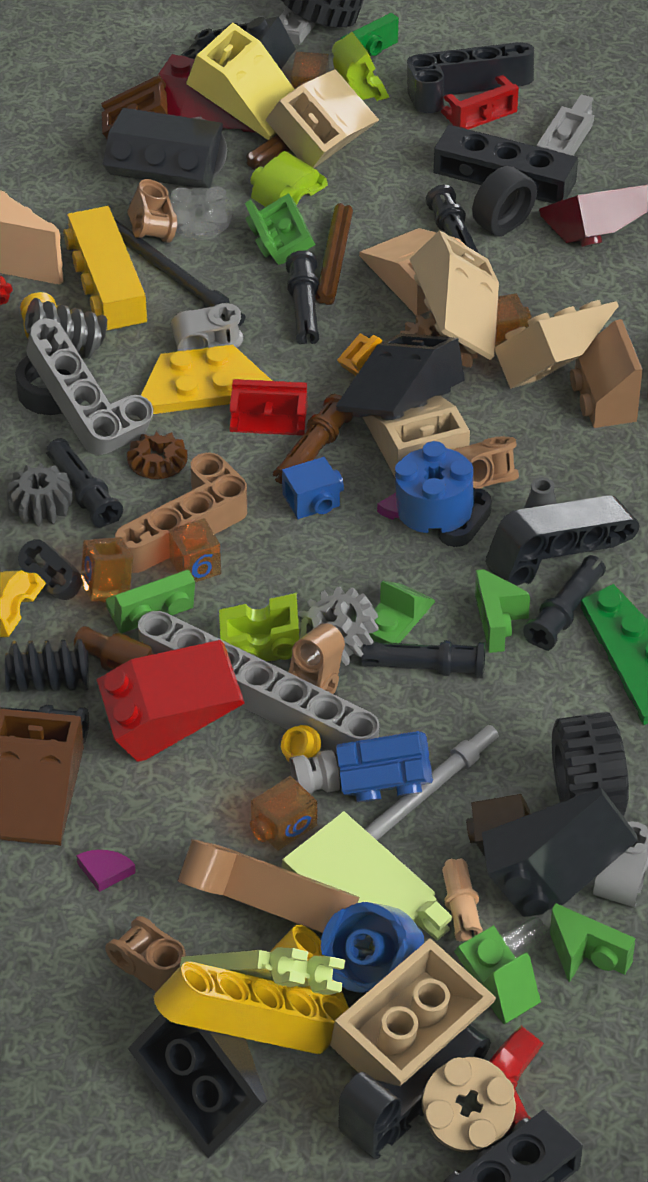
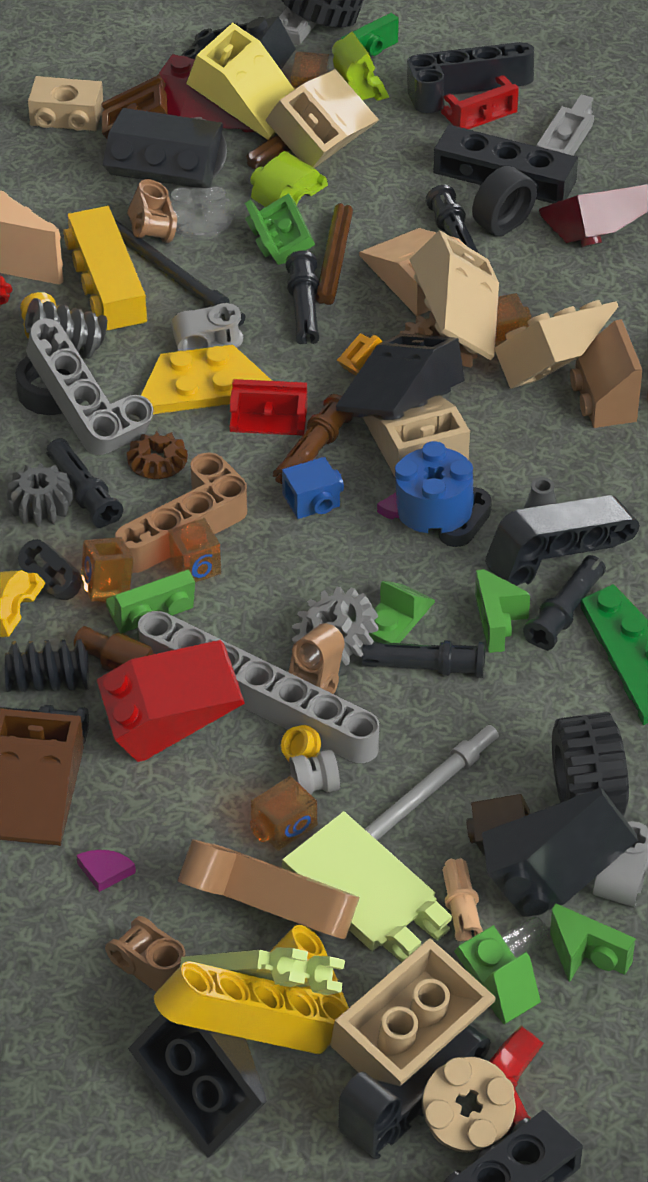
lime cylinder [219,593,300,661] -> none
blue brick [321,902,424,993] -> none
blue brick [336,731,433,802] -> none
medium nougat piece [454,436,519,488] -> none
none -> tan brick [28,76,103,131]

